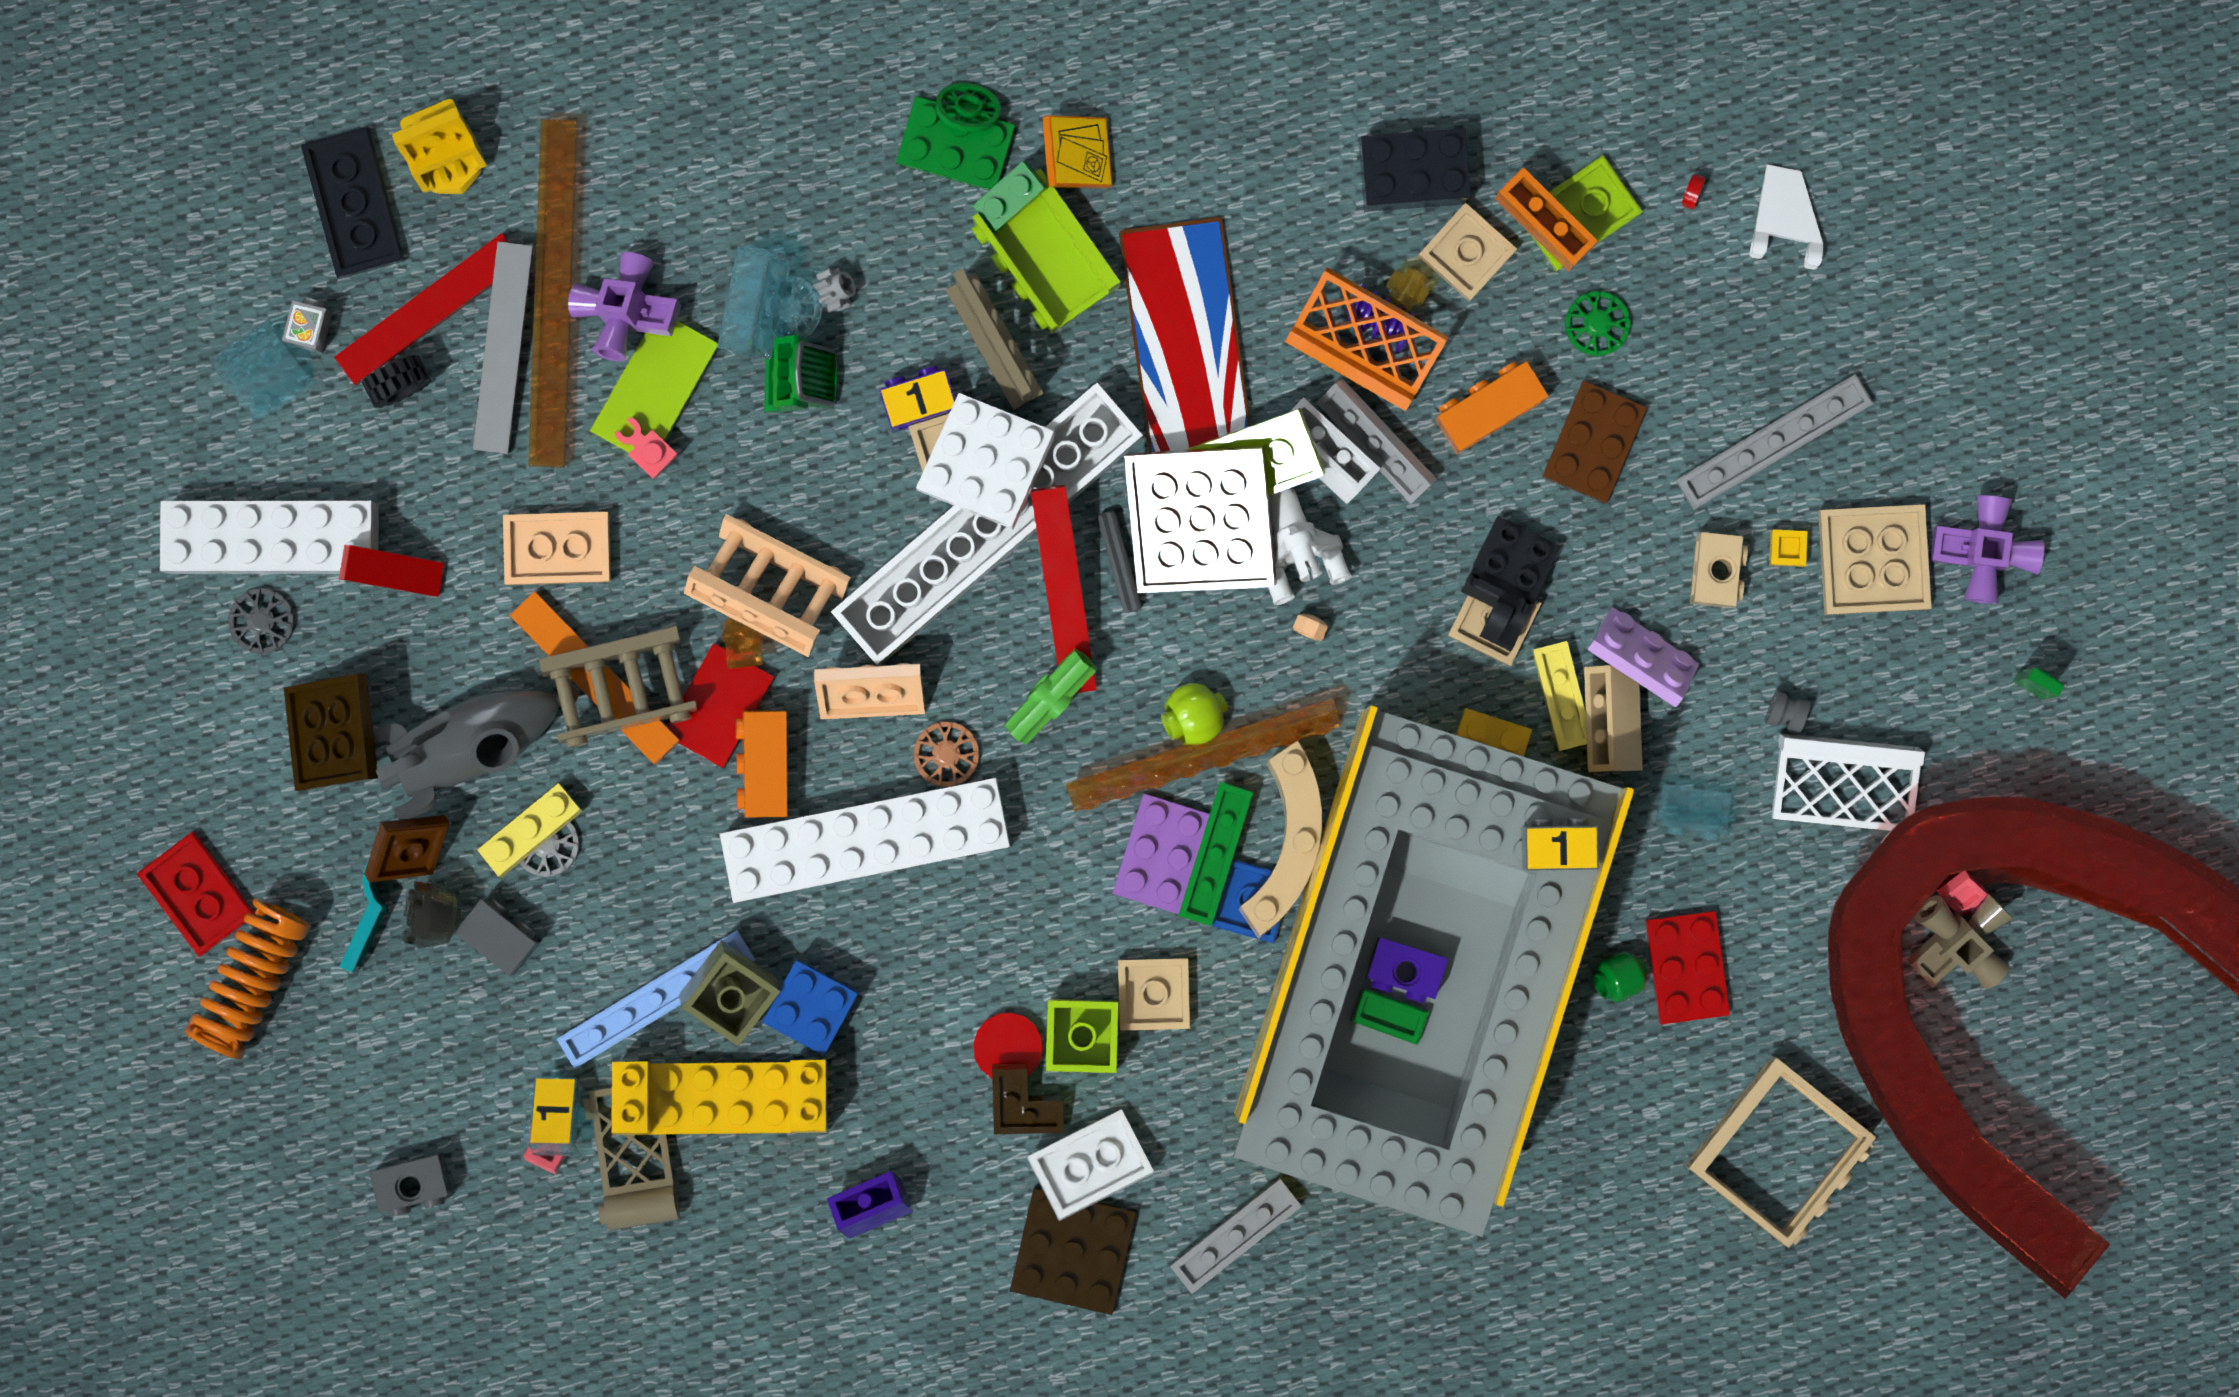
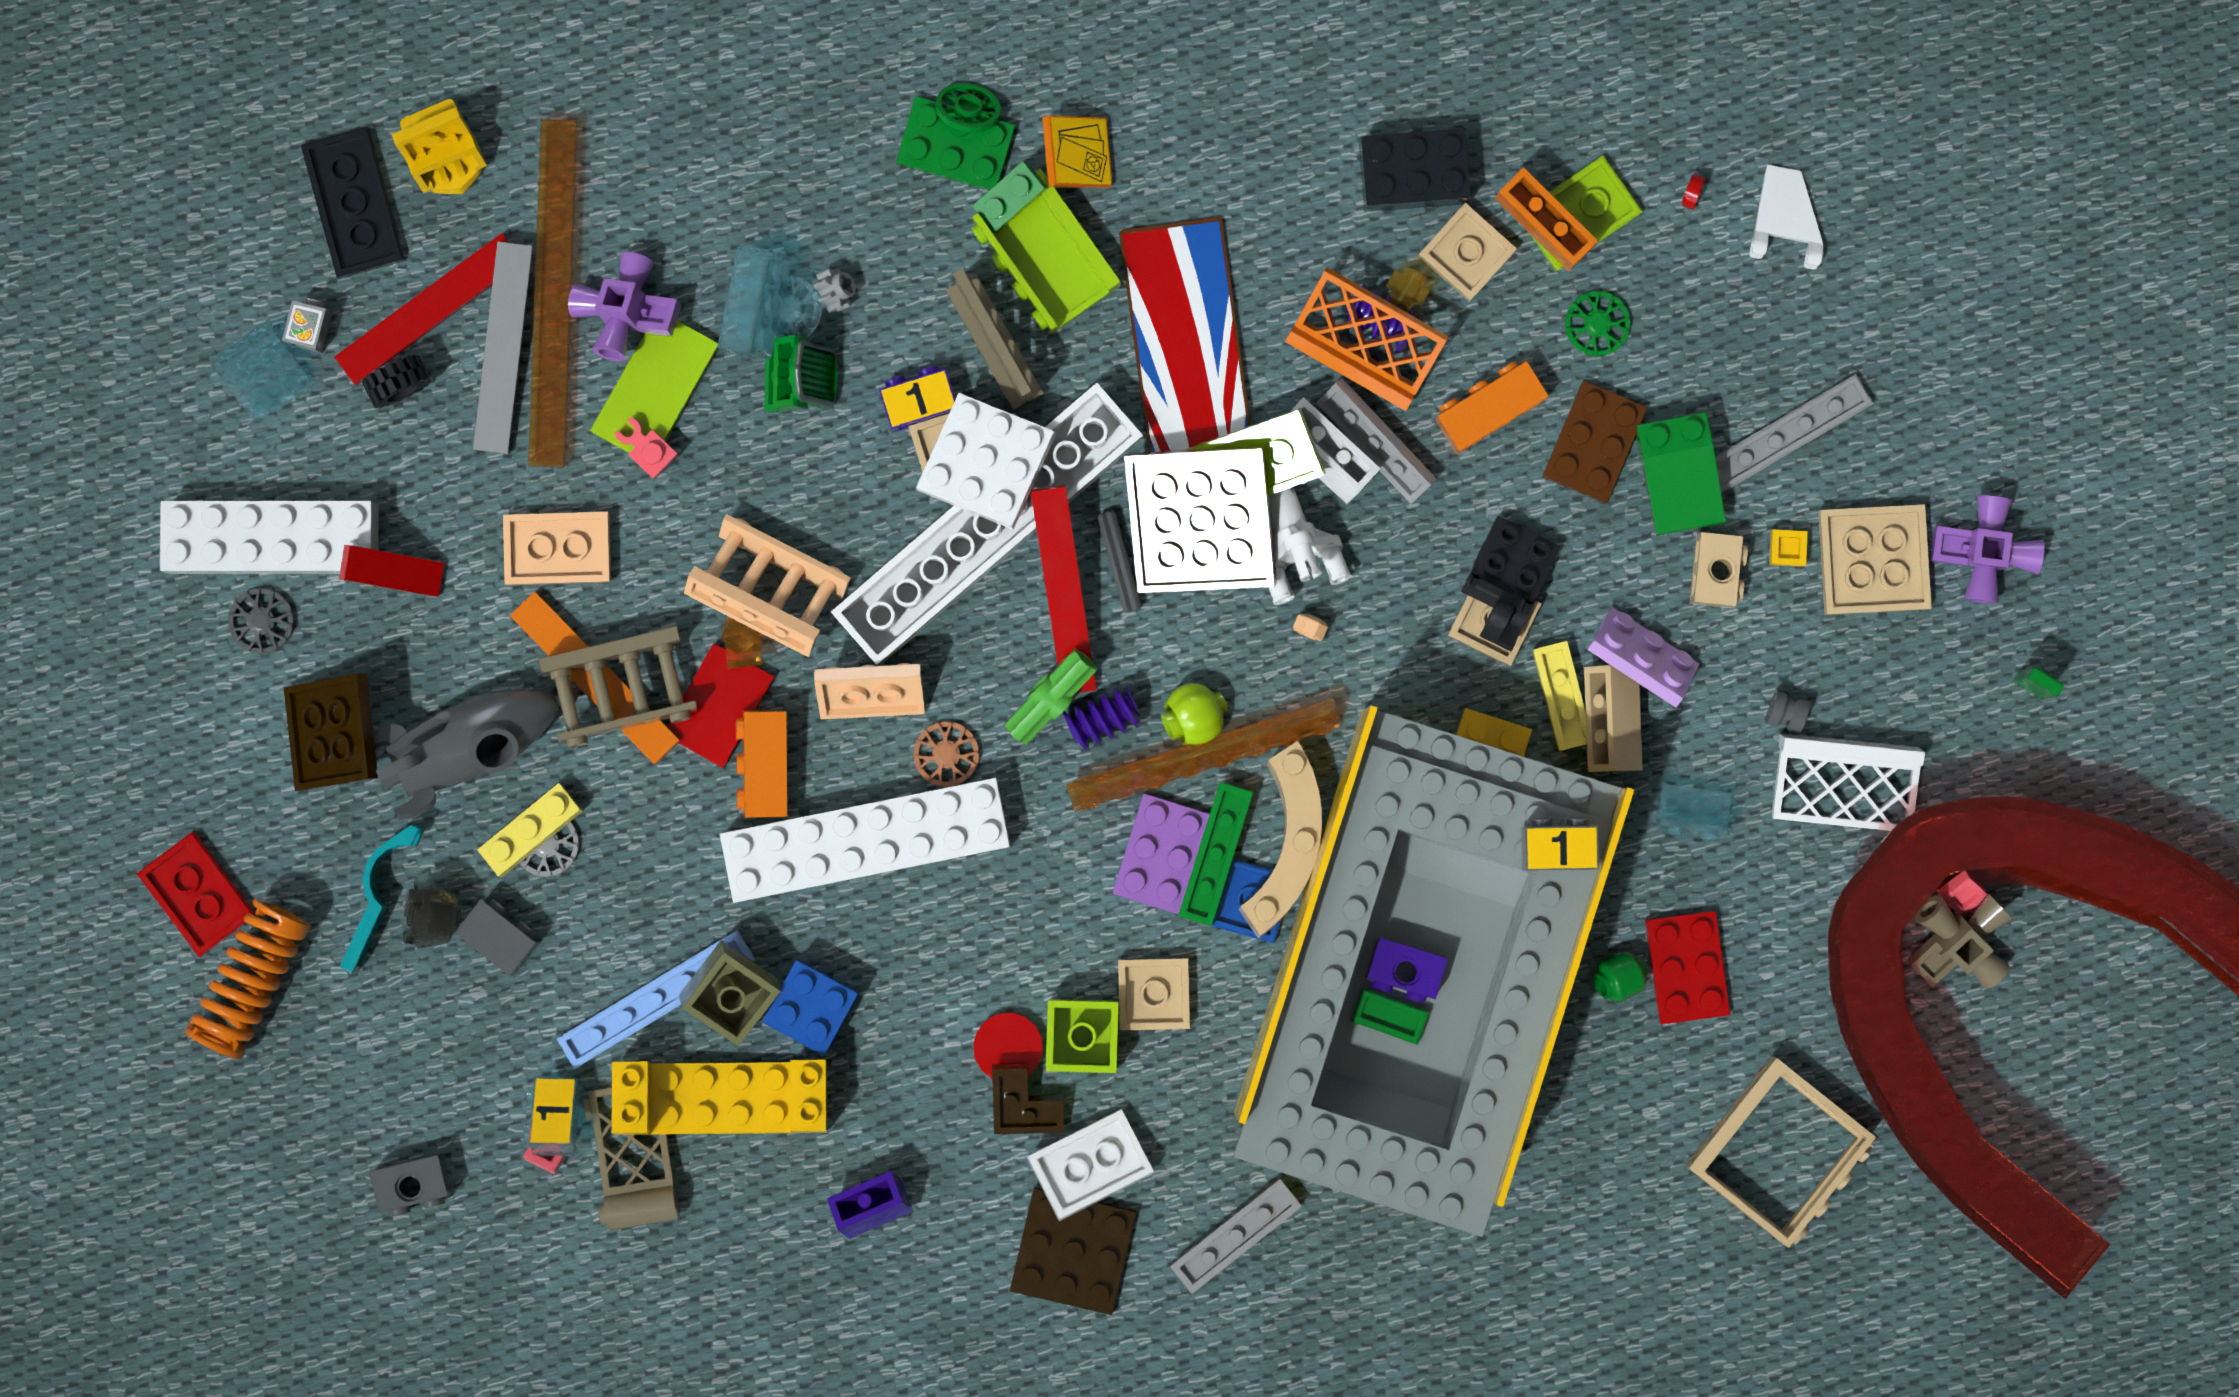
reddish brown tile [364,815,450,882] -> none
none -> dark purple piece [1062,684,1141,750]
none -> green slope [1636,412,1726,536]

